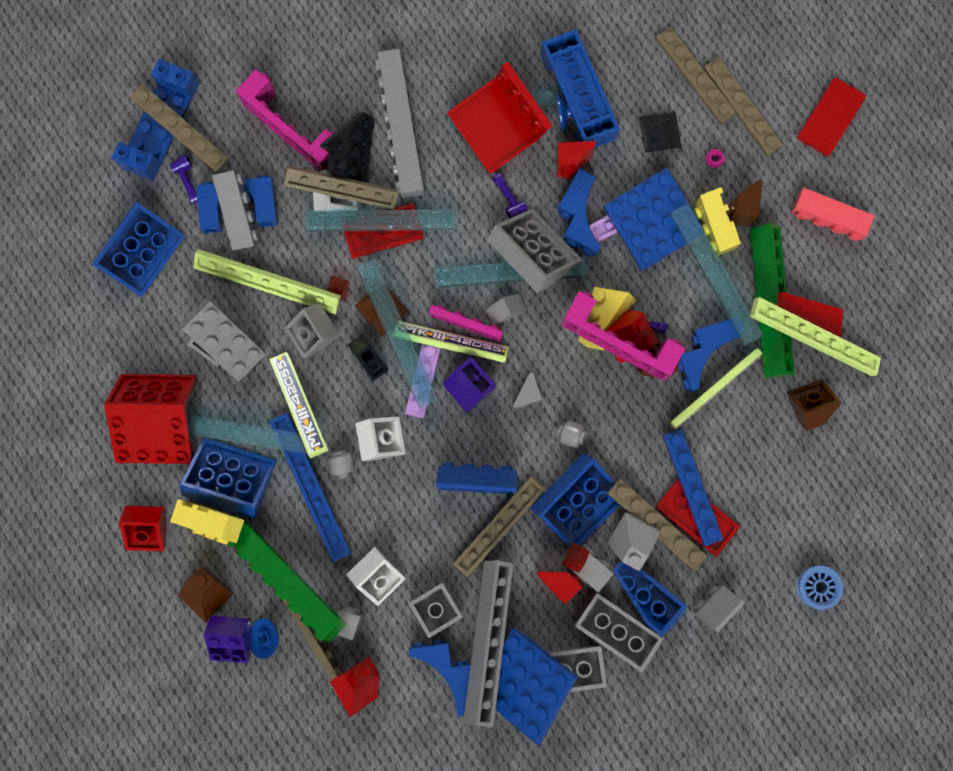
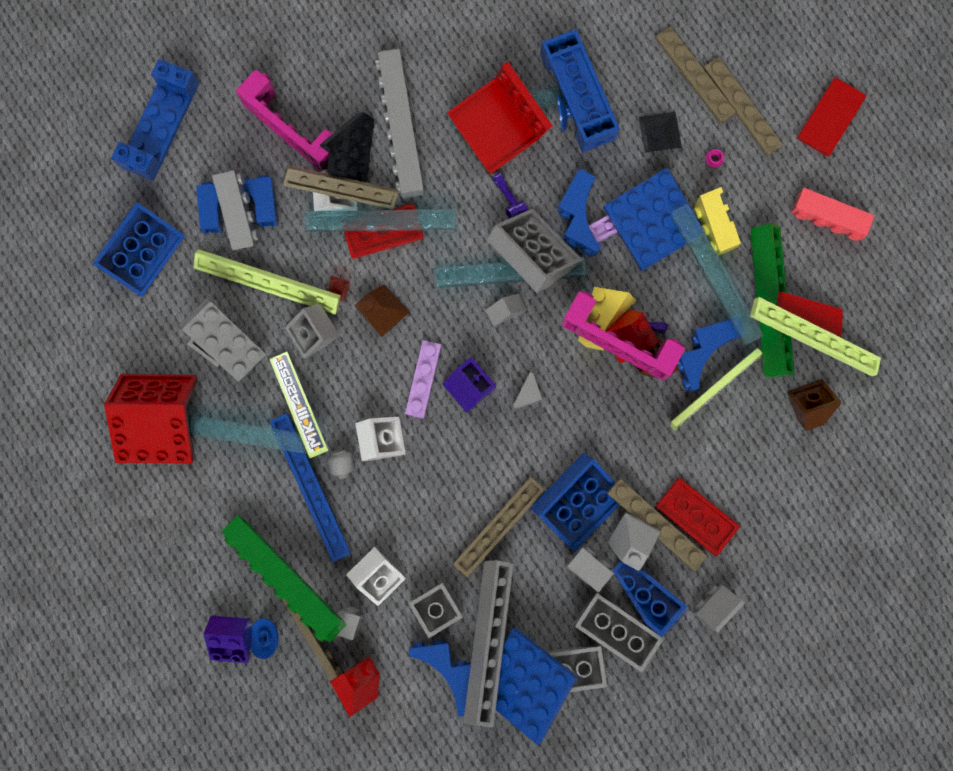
red slope [119,506,167,551] -> none
dark tan plate [129,84,229,173] -> none
dark purple brick [169,154,198,204] -> none
light yellow wedge [170,499,244,544] -> none
reddish brown slope [178,567,234,623] -> none
blue slope [180,437,276,519] -> none
black slope [347,334,388,381] -> none
clear light blue plate [356,259,438,409] -> none
tile [394,321,509,362] -> none
dark pink plate [429,305,503,342] -> none
blue slope [436,462,517,495] -> none
red slope [535,571,583,604] -> none
red slope [555,141,596,179] -> none
light grey head [557,420,588,448] -> none
clear red slope [562,542,590,573] -> none
blue plate [662,429,723,546] -> none
reddish brown slope [726,180,763,227] -> none
medium blue wheel [797,566,843,610] -> none

